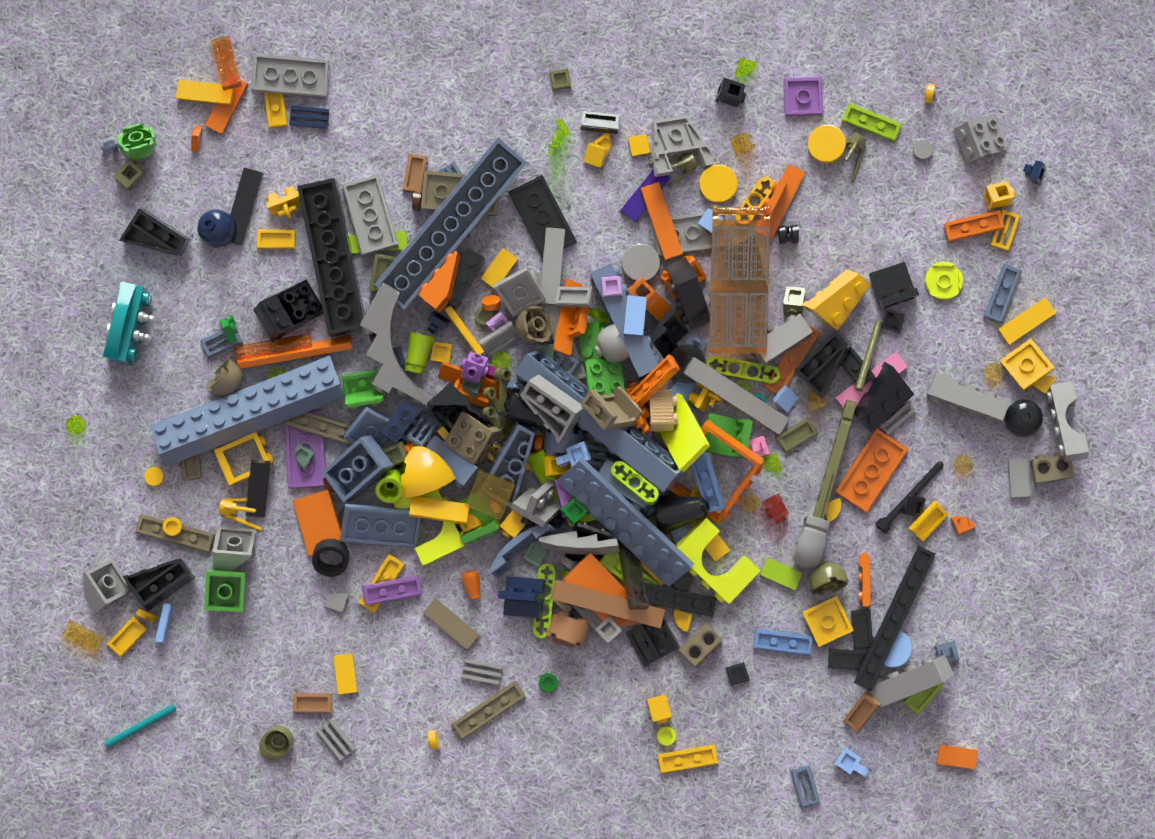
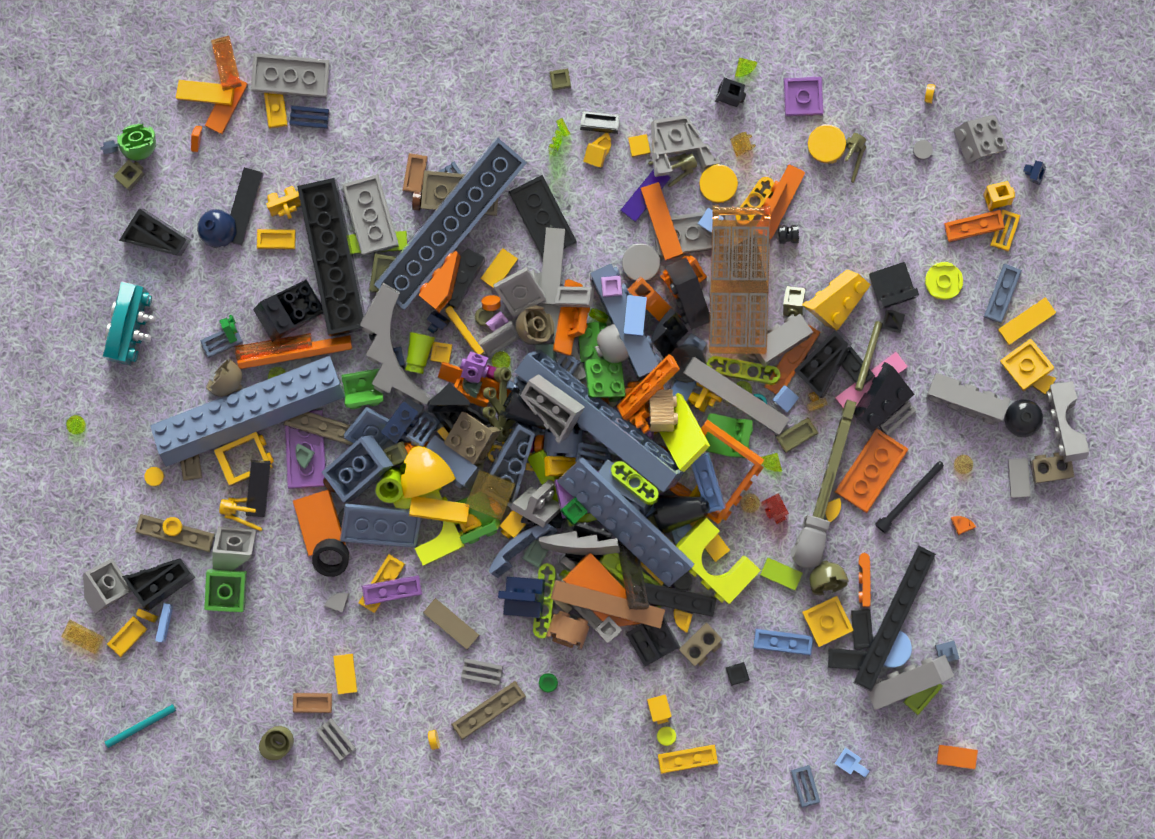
orange cone [461,570,481,599] -> none
light blue plate [555,441,591,467] -> none
dark tan panel [581,386,643,431] -> none
bright pink tile [749,436,770,457] -> none
lime tile [842,103,902,142] -> none
medium nougat tile [843,691,881,733] -> none
black tile [902,494,926,517] -> none
yellow tile [909,500,949,542] -> none
clear yellow tile [984,363,1004,382] -> none

